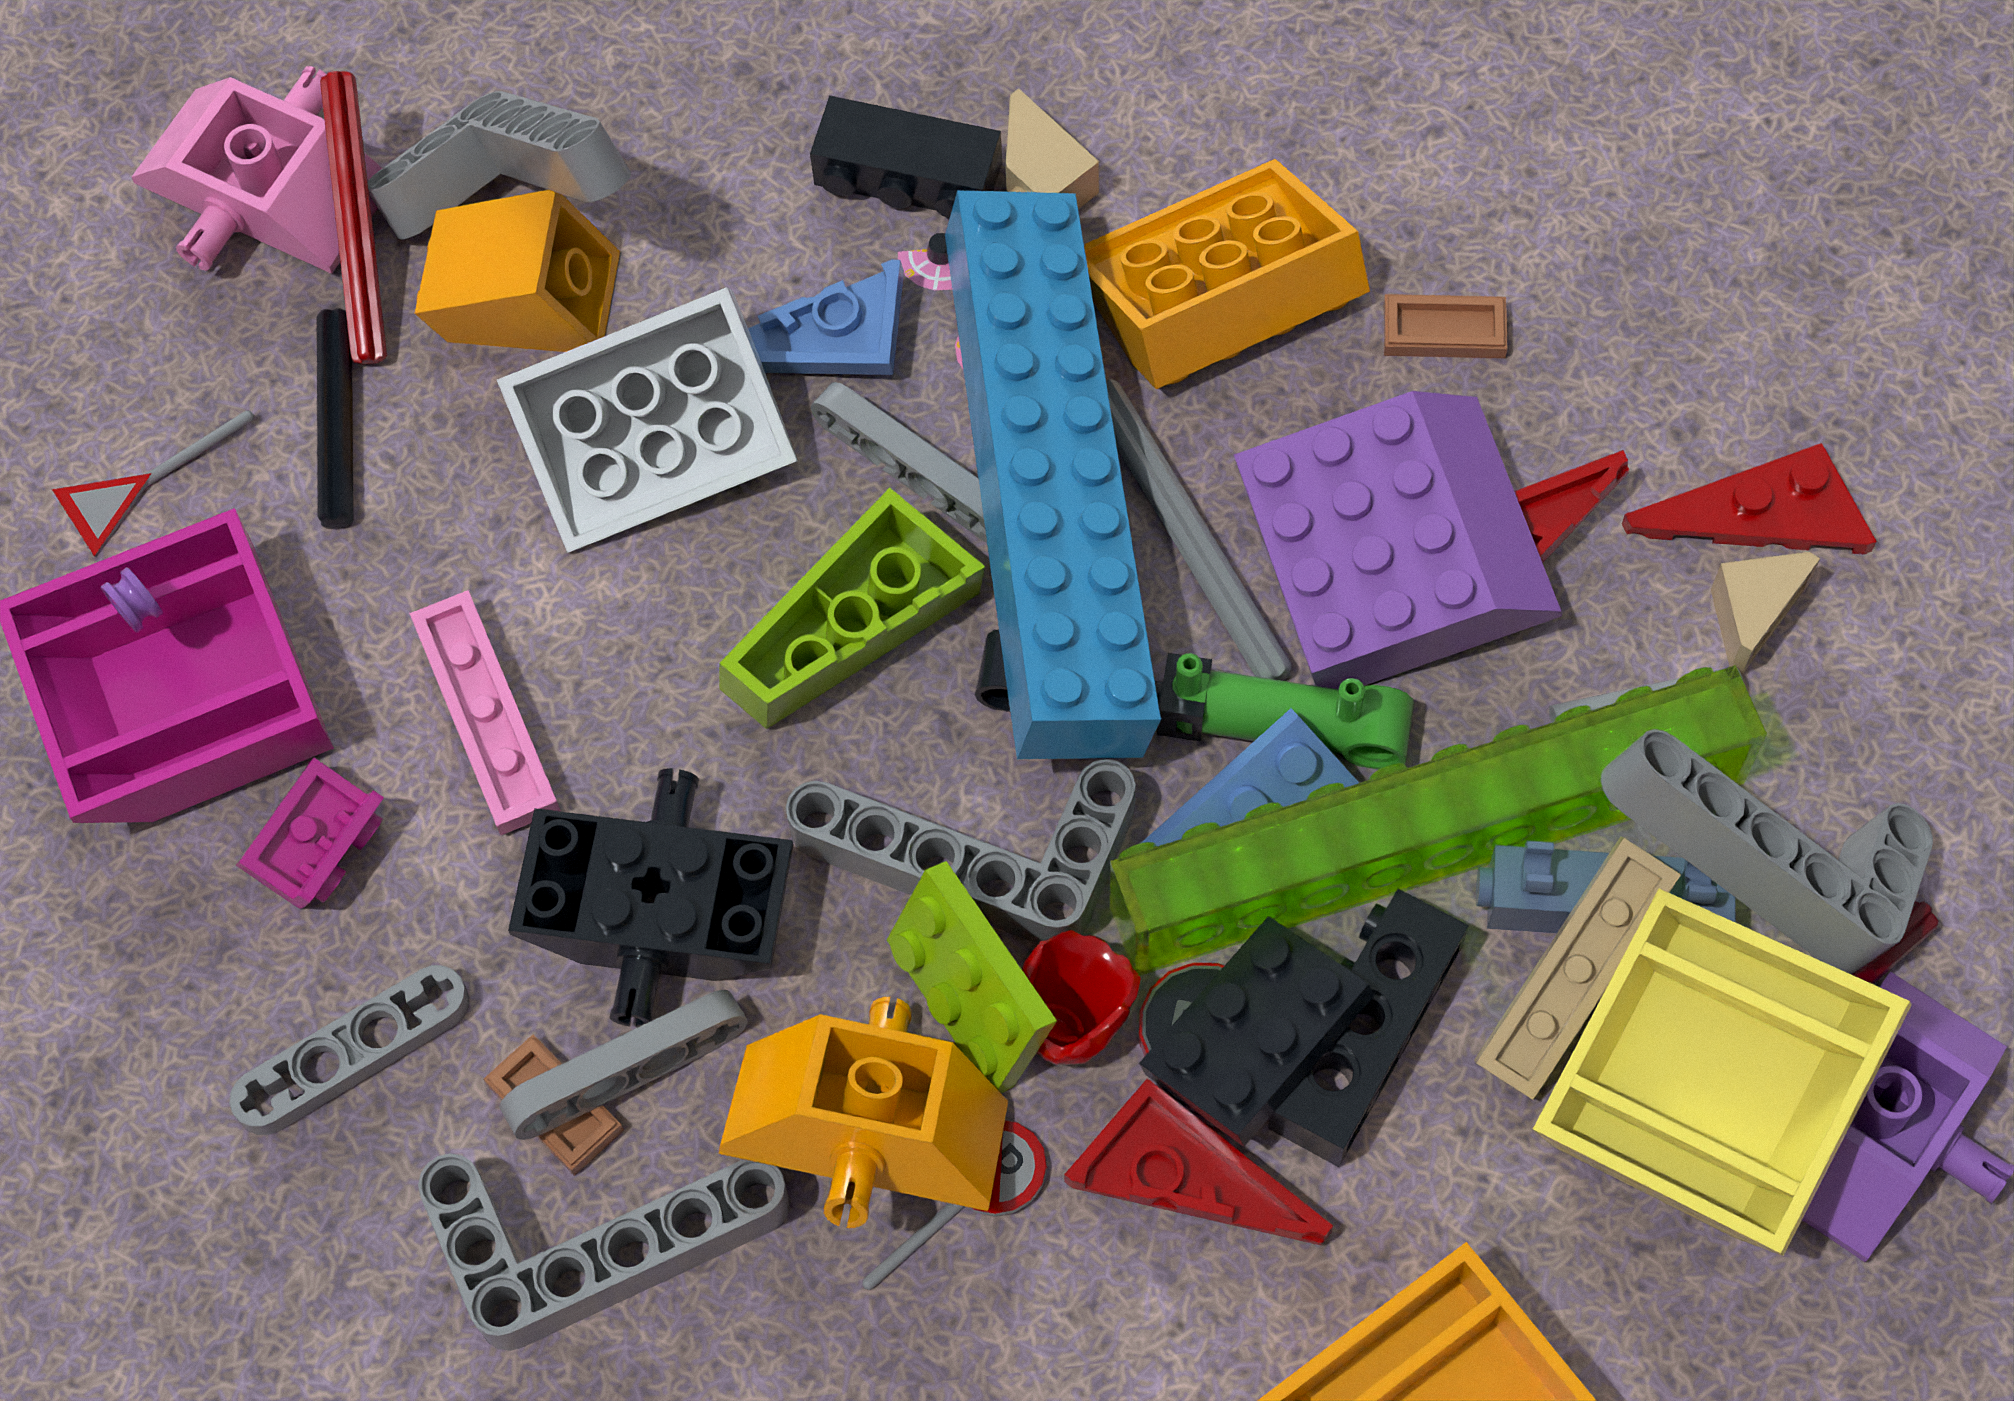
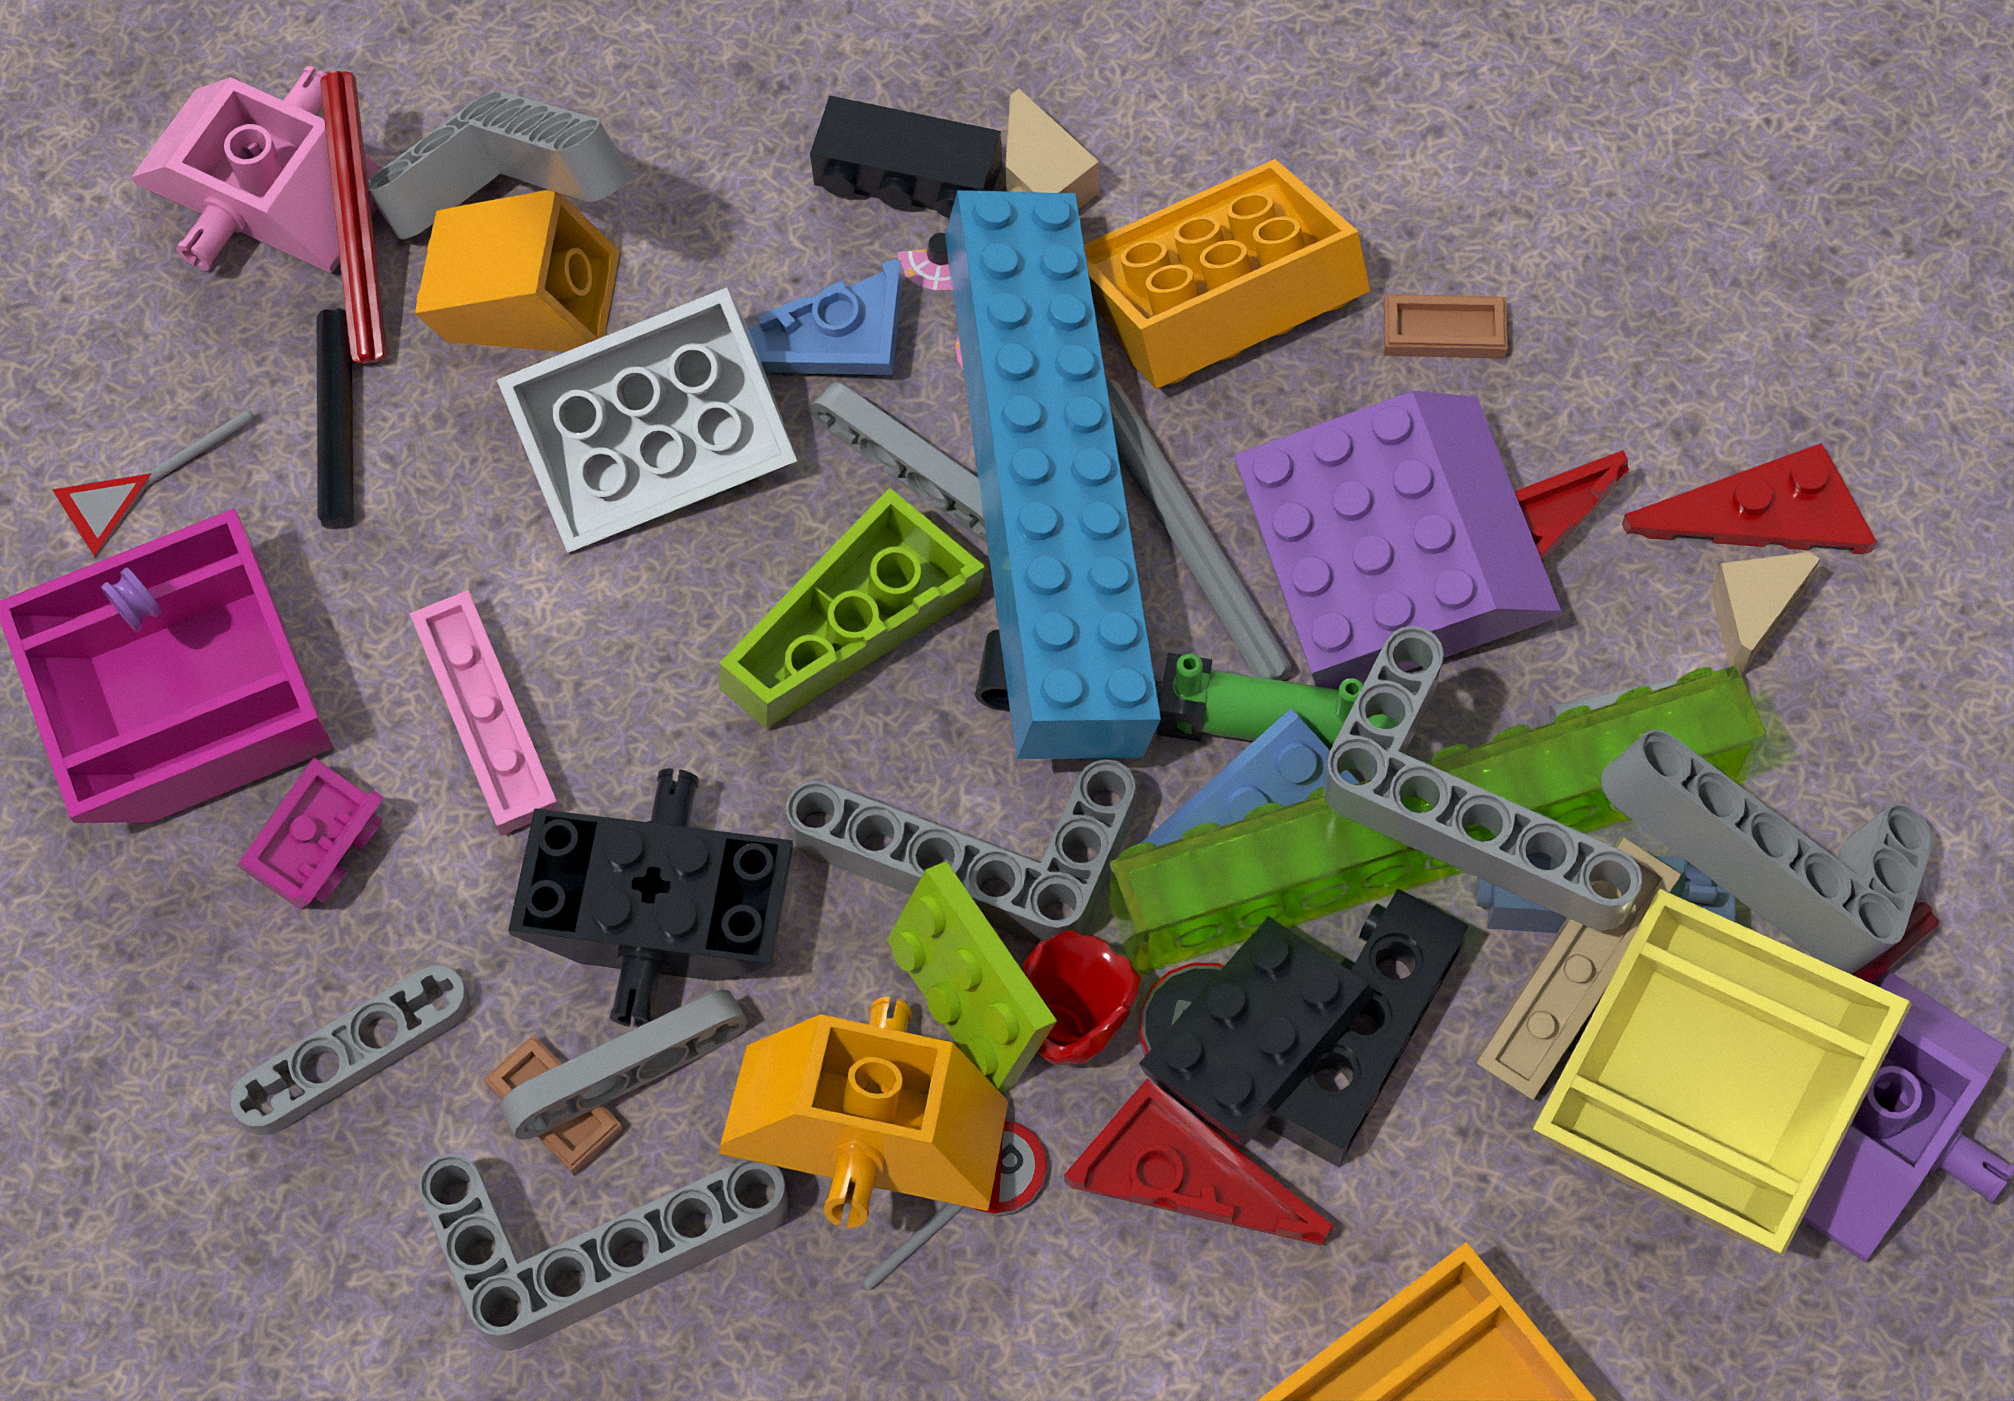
none -> light grey beam [1323,626,1642,931]

